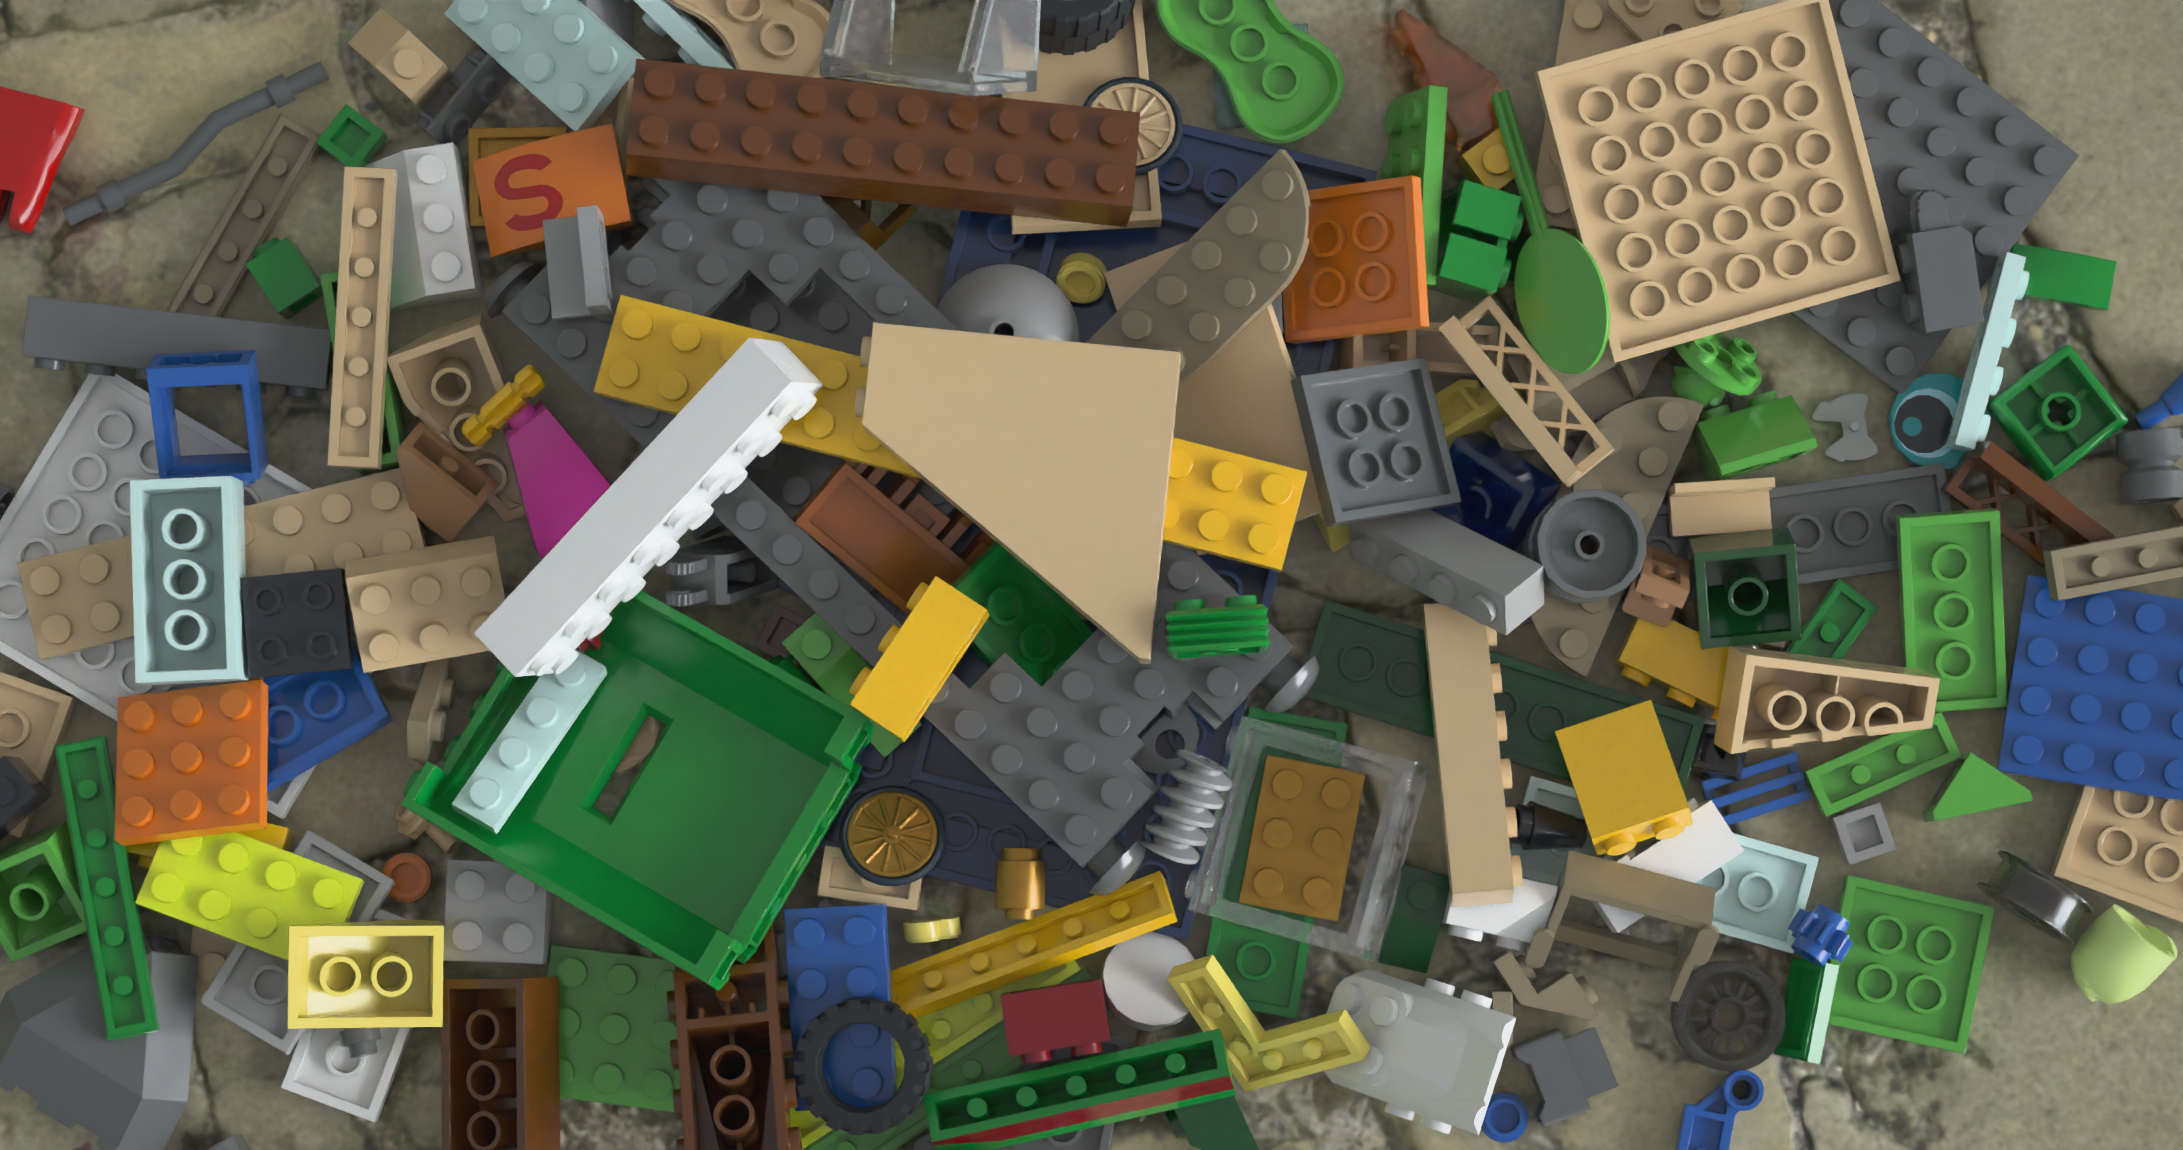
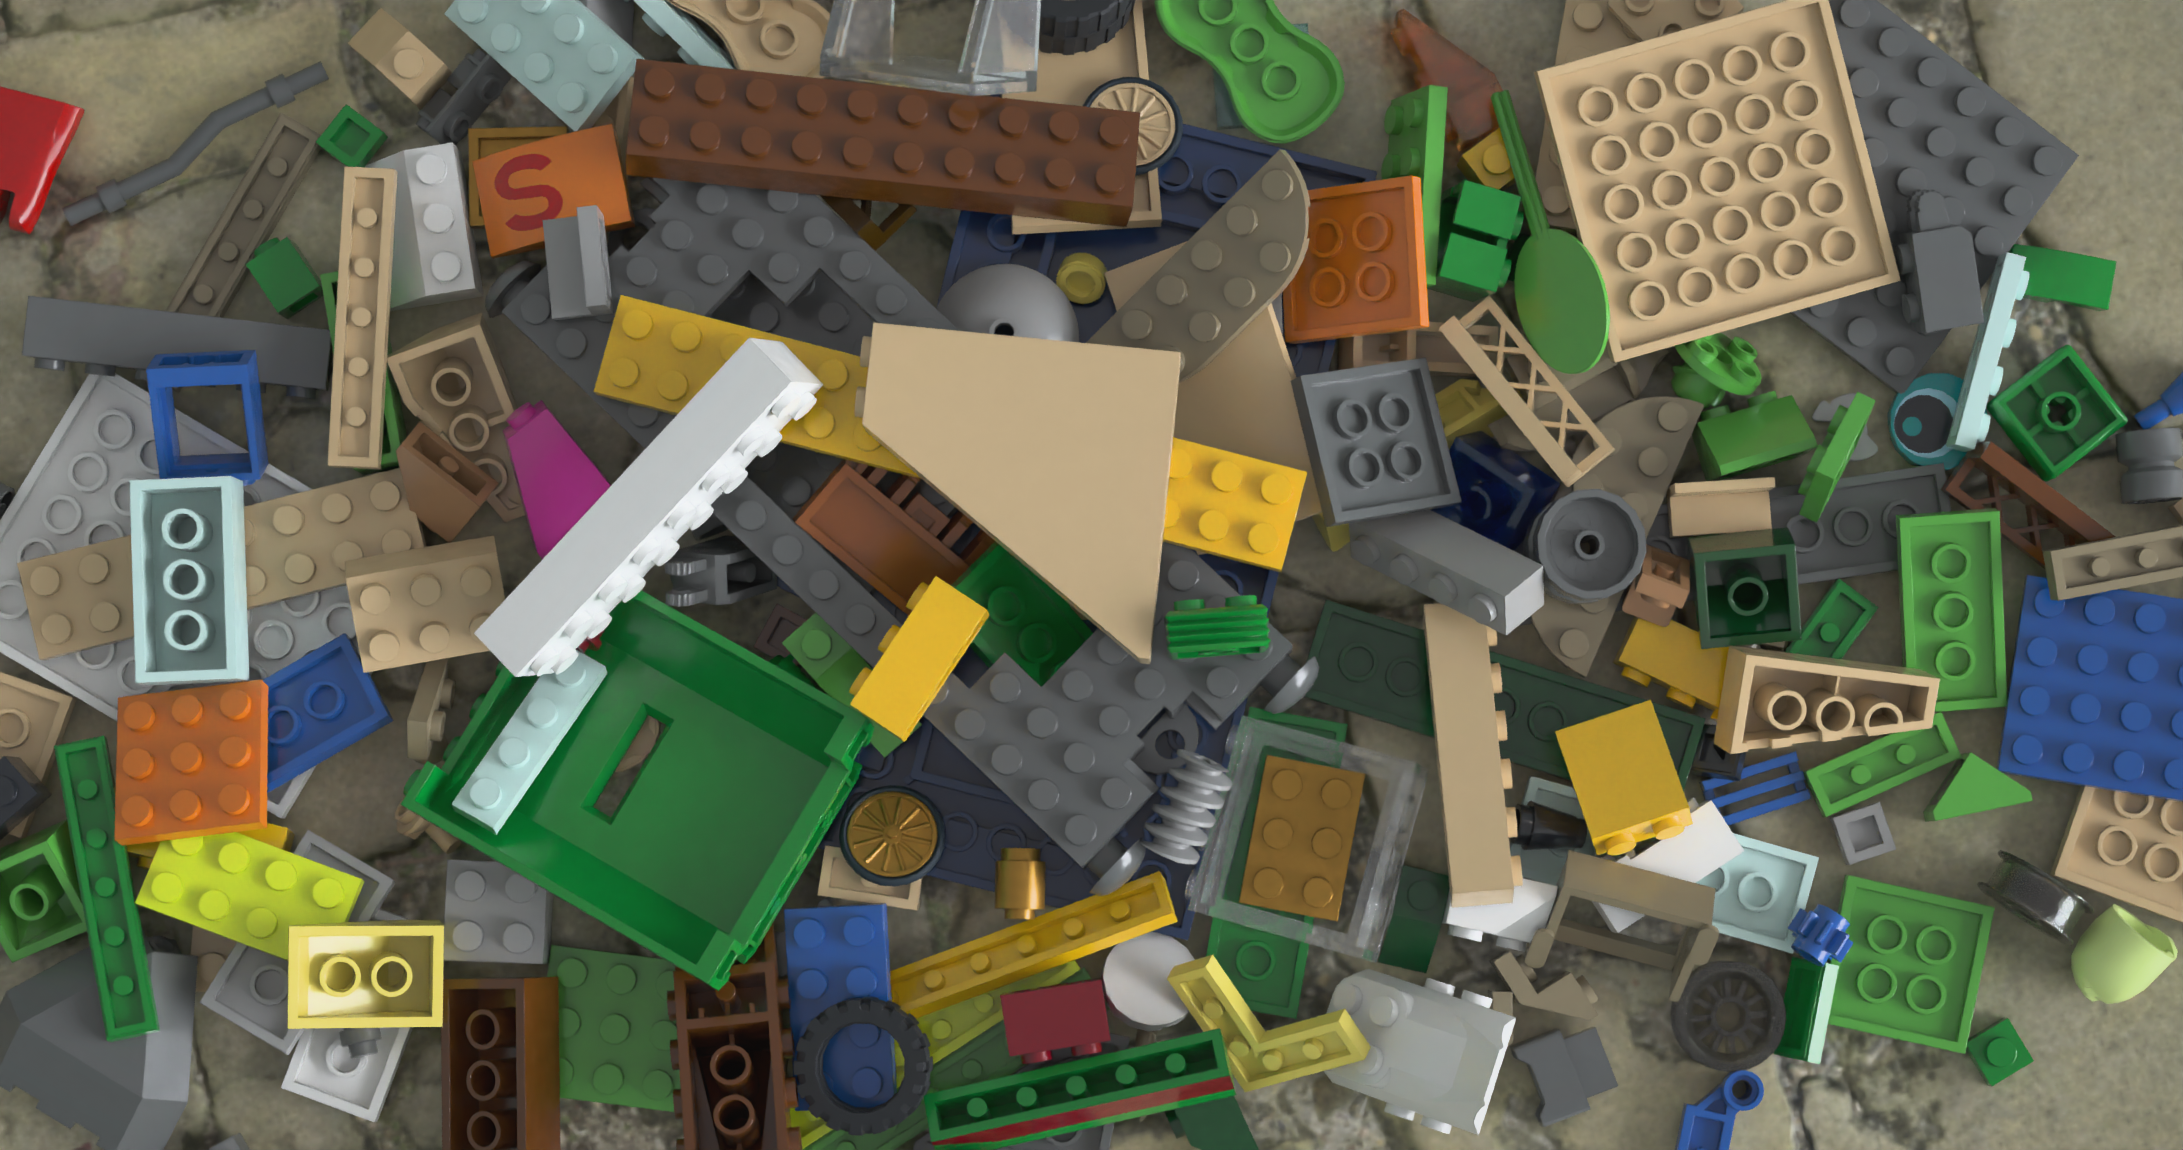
black plate [241,568,354,679] -> none
orange tile [382,853,433,903] -> none
yellow axle [461,364,546,447] -> none
light yellow tile [903,916,961,943] -> none
blue plate [1481,1092,1529,1142] -> none
none -> bright green plate [1798,392,1876,523]
none -> green plate [1966,1017,2034,1087]

